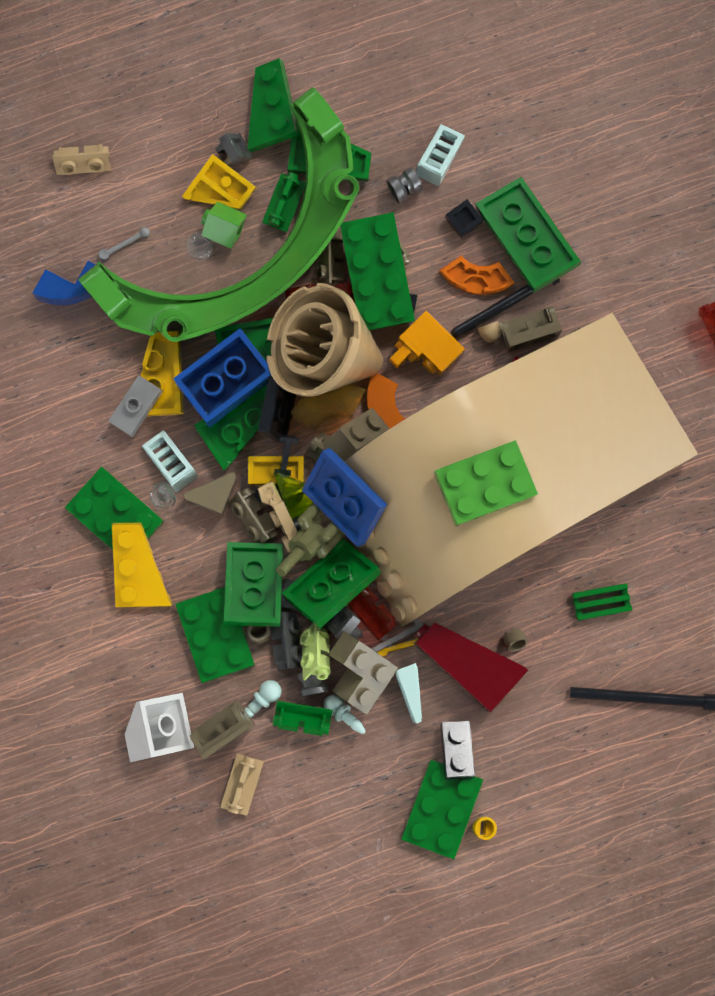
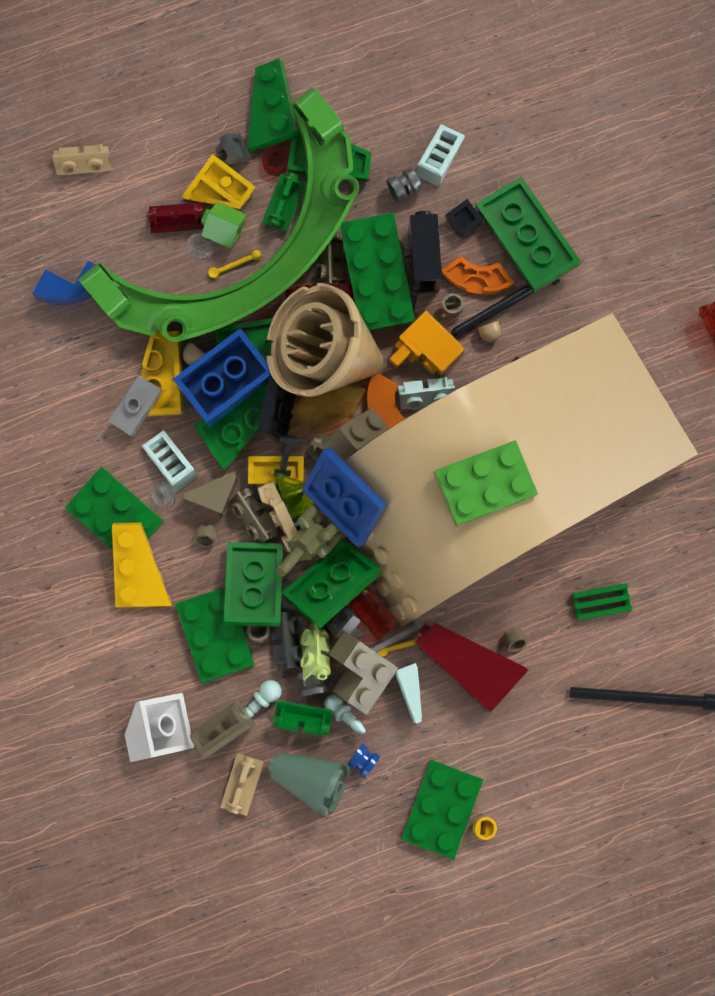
light grey hinge [98,227,150,261] -> none
plate [440,721,475,780] -> none
dark tan hinge [499,306,562,352] -> none
none -> dark red hinge [148,202,204,234]
none -> tan hinge [183,342,205,365]
none -> dark tan hinge [194,524,217,548]
none -> yellow hinge [208,250,262,279]
none -> clear red tile [262,147,289,176]
none -> sand green cone [268,752,350,818]
none -> blue wheel [347,743,381,779]
none -> light aqua hinge [398,377,455,410]
none -> black brick [408,211,442,293]
none -> dark tan hinge [442,293,464,318]

